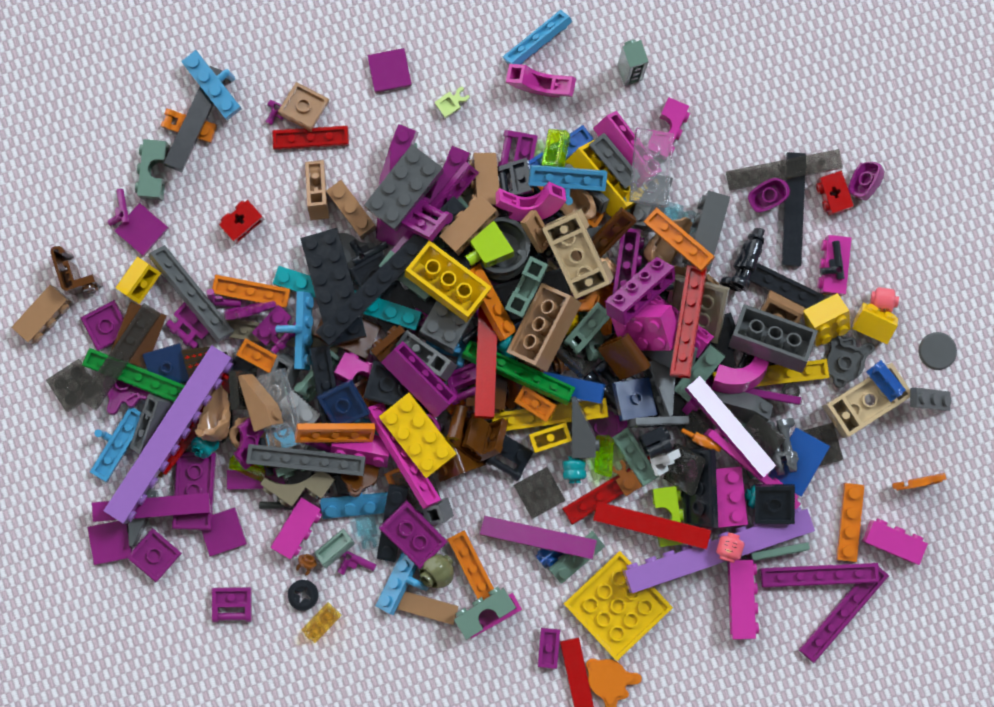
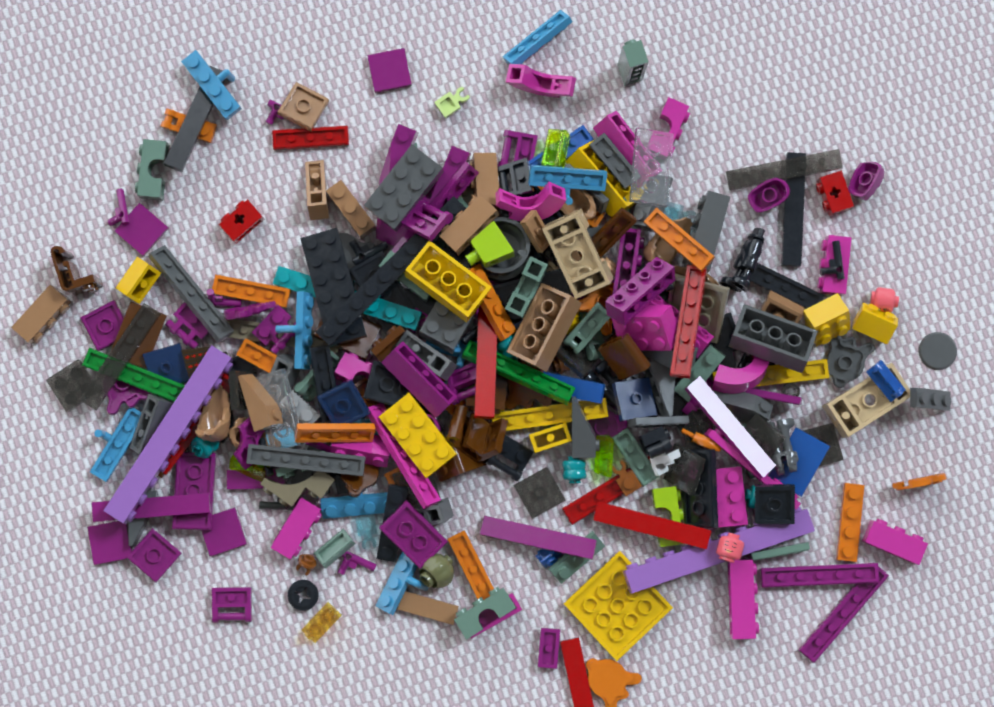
orange plate [514,386,558,422] -> none

